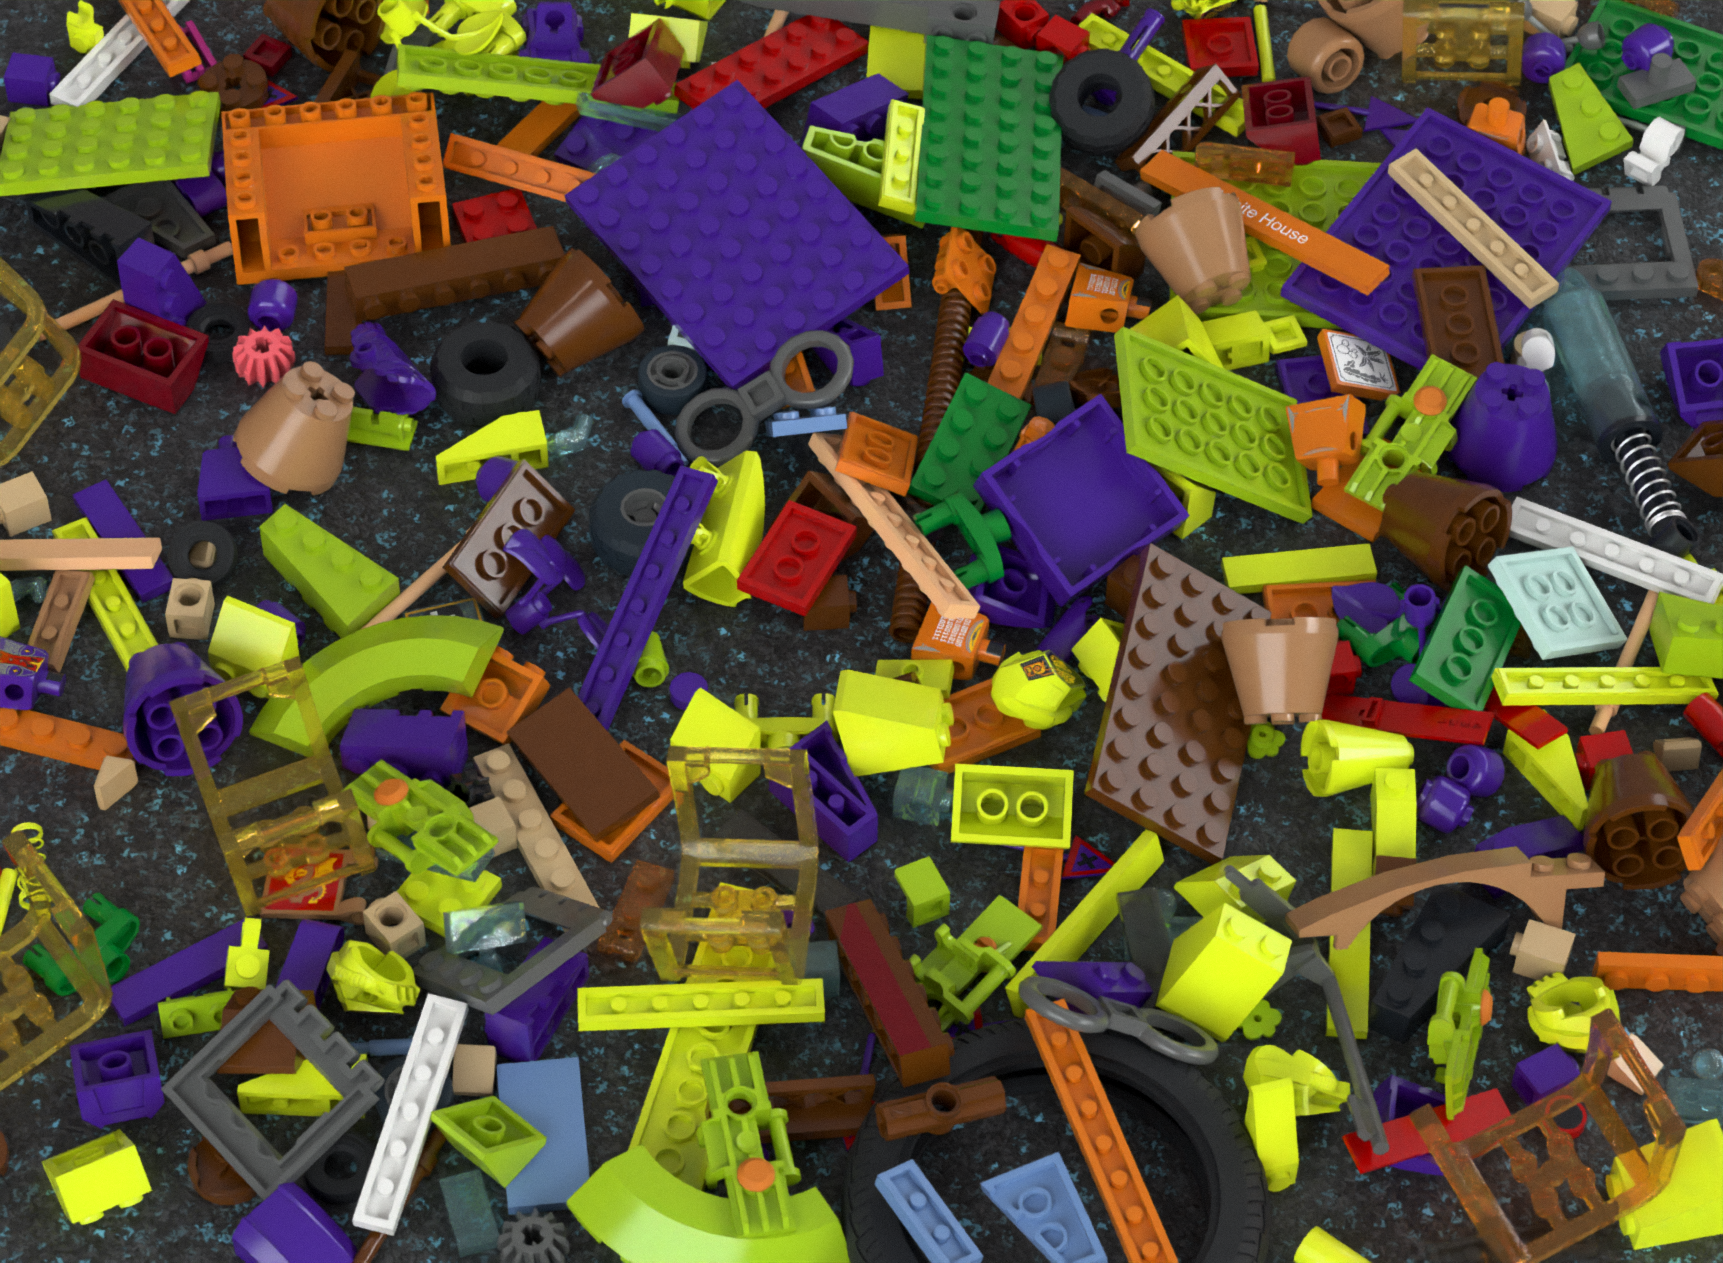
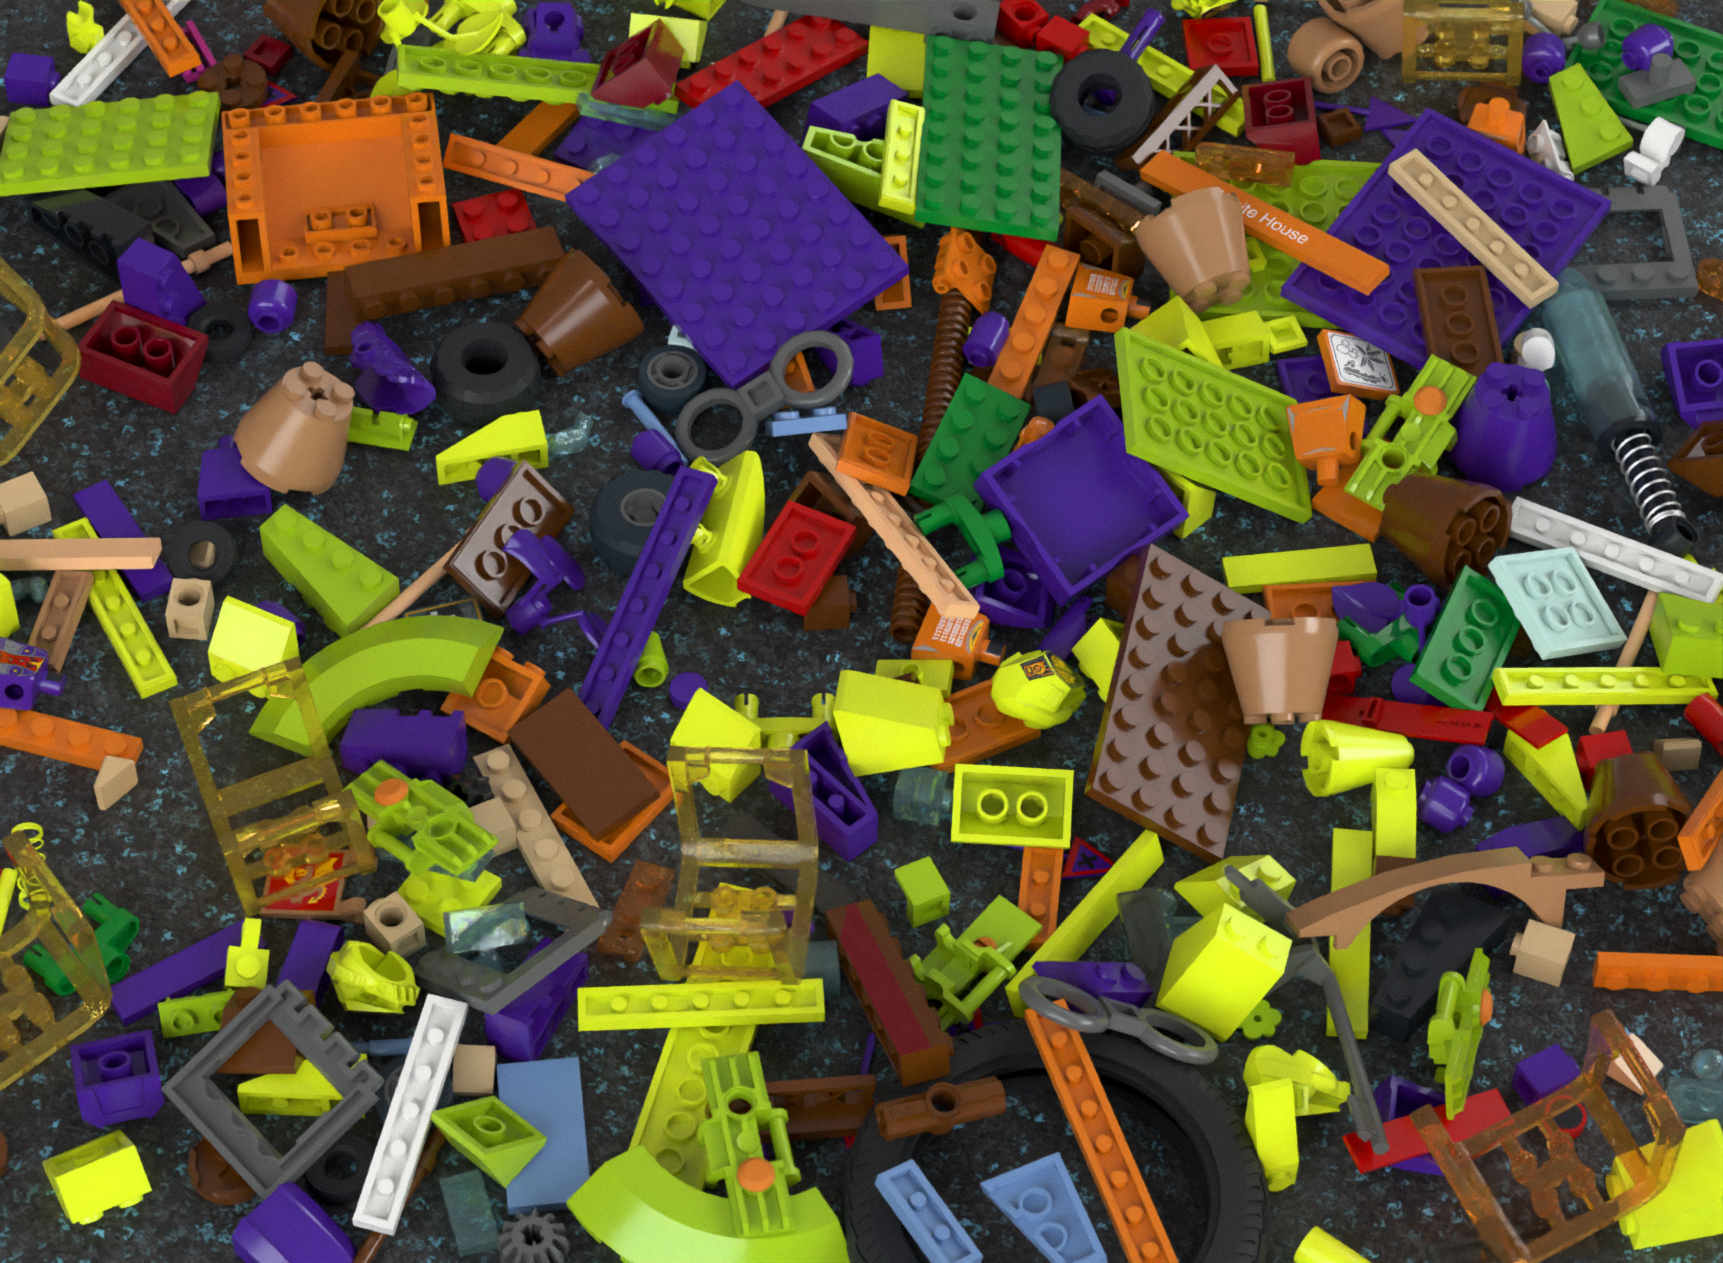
dark purple cone [123,642,243,776] -> none
coral gear [232,325,296,388] -> none
neon yellow helmet [1527,972,1620,1054] -> none

